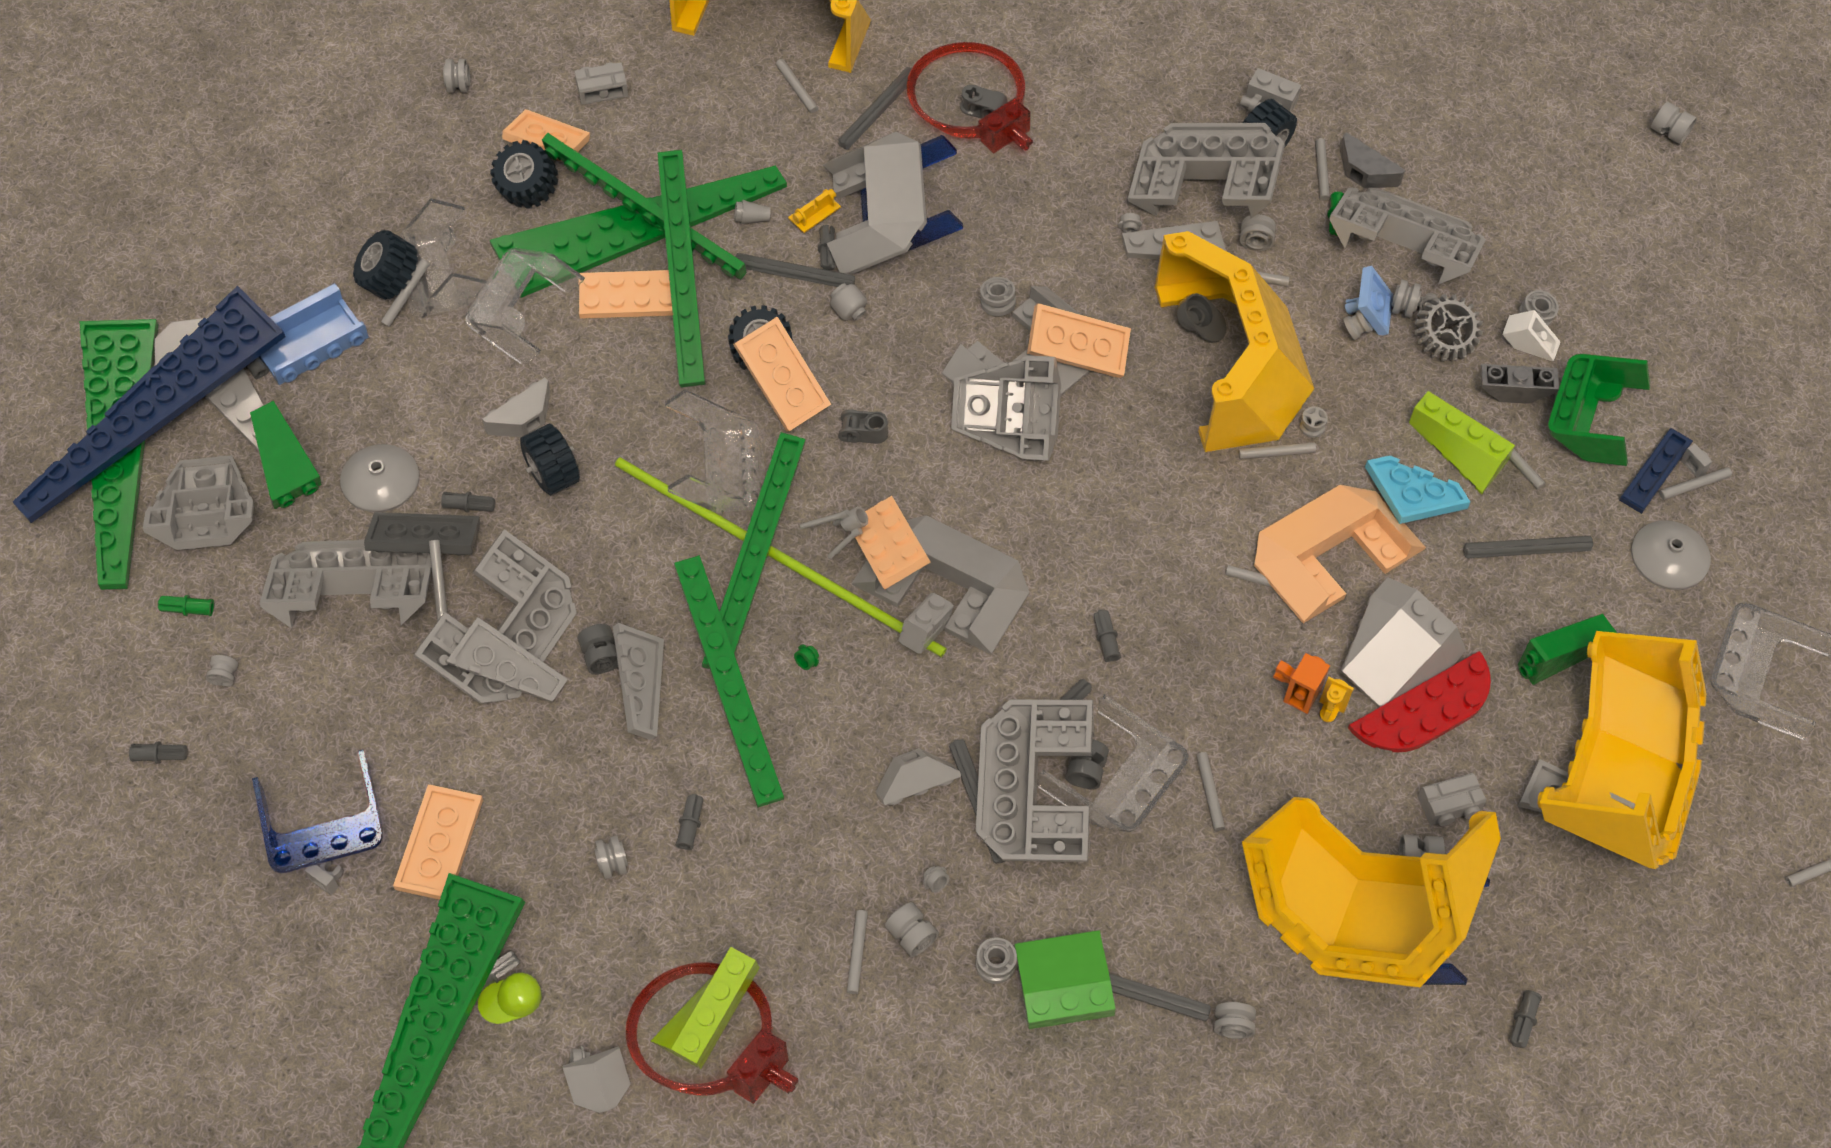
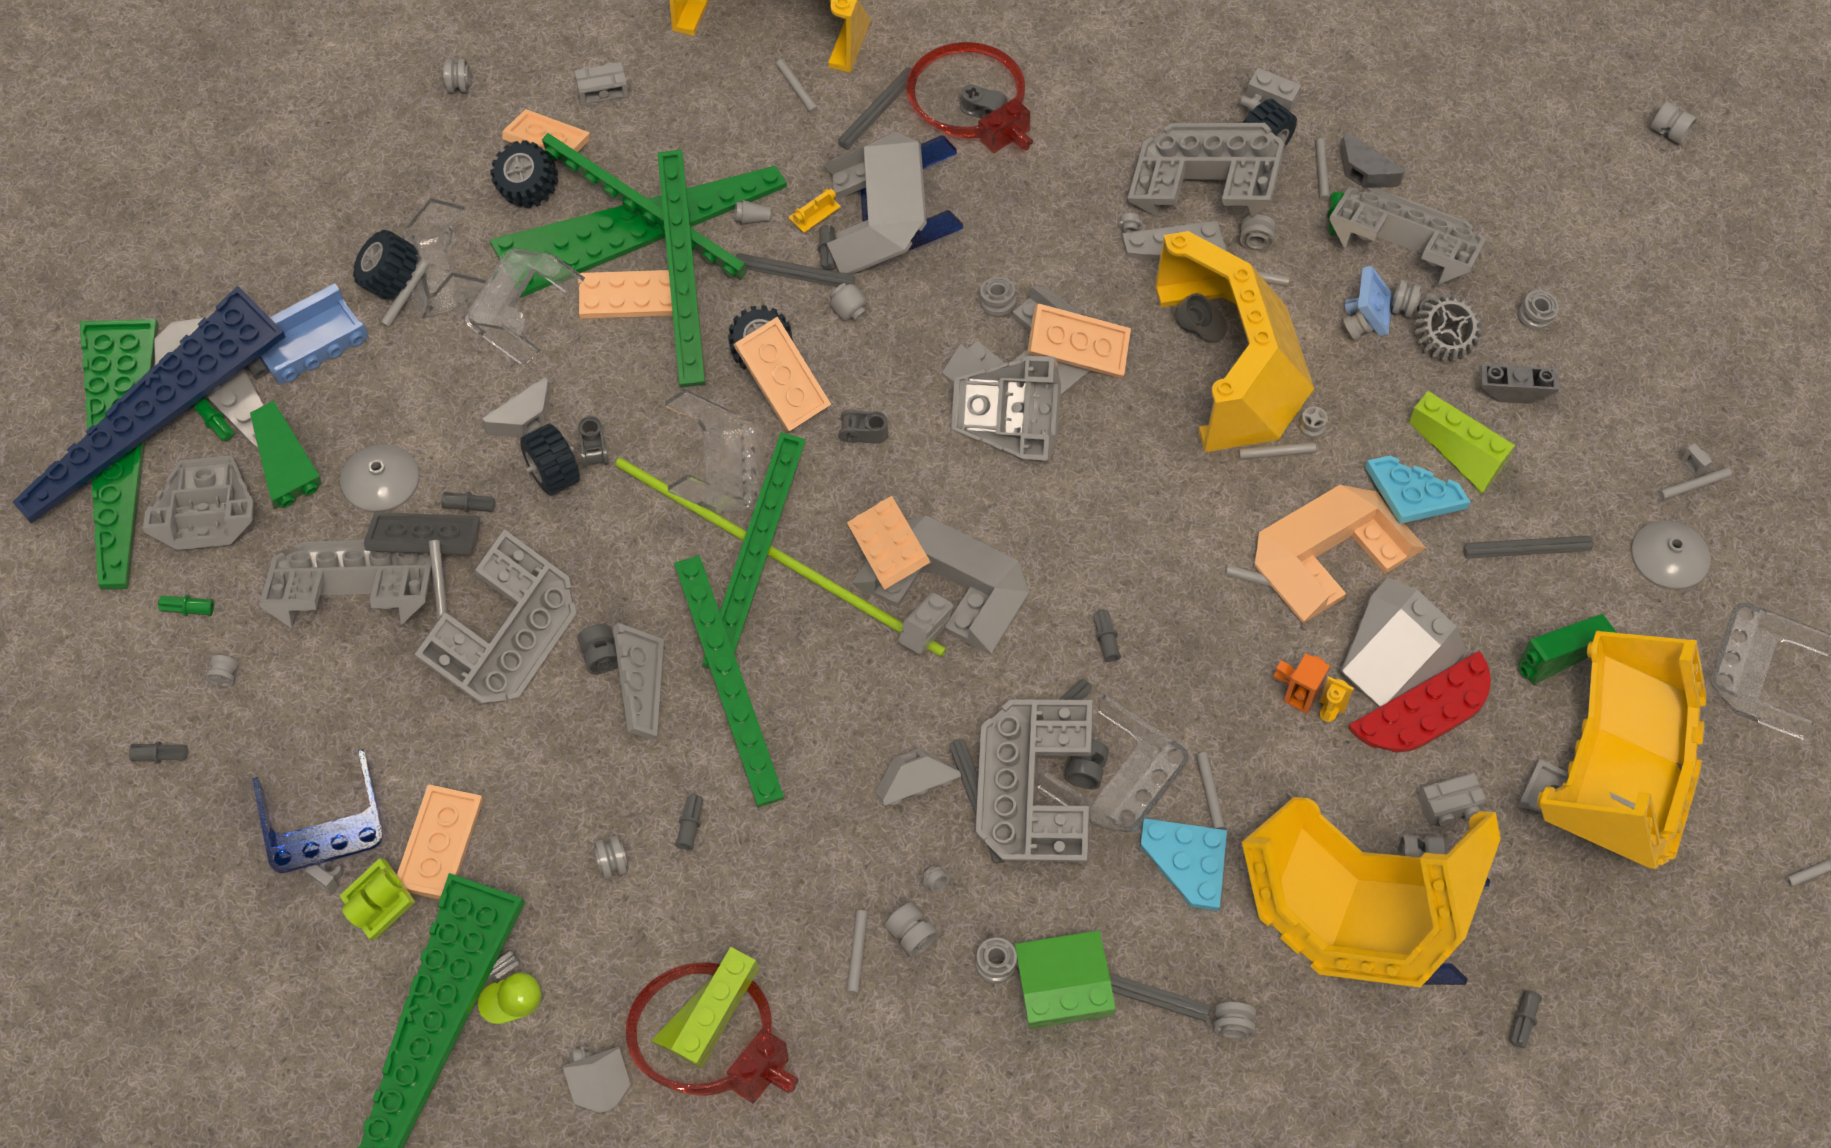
light grey wing [445,617,568,703] -> none
green plate [794,644,819,670] -> none
light grey plant [800,506,868,559] -> none
light grey bar [1491,428,1545,490] -> none
white slope [1503,310,1560,361] -> none
green windscreen [1548,354,1650,466] -> none
dark blue tile [1619,428,1693,514] -> none
none -> green axle [194,398,234,442]
none -> lime plate [340,858,415,940]
none -> dark grey piece [578,416,609,468]
none -> medium azure plate [1140,818,1227,911]

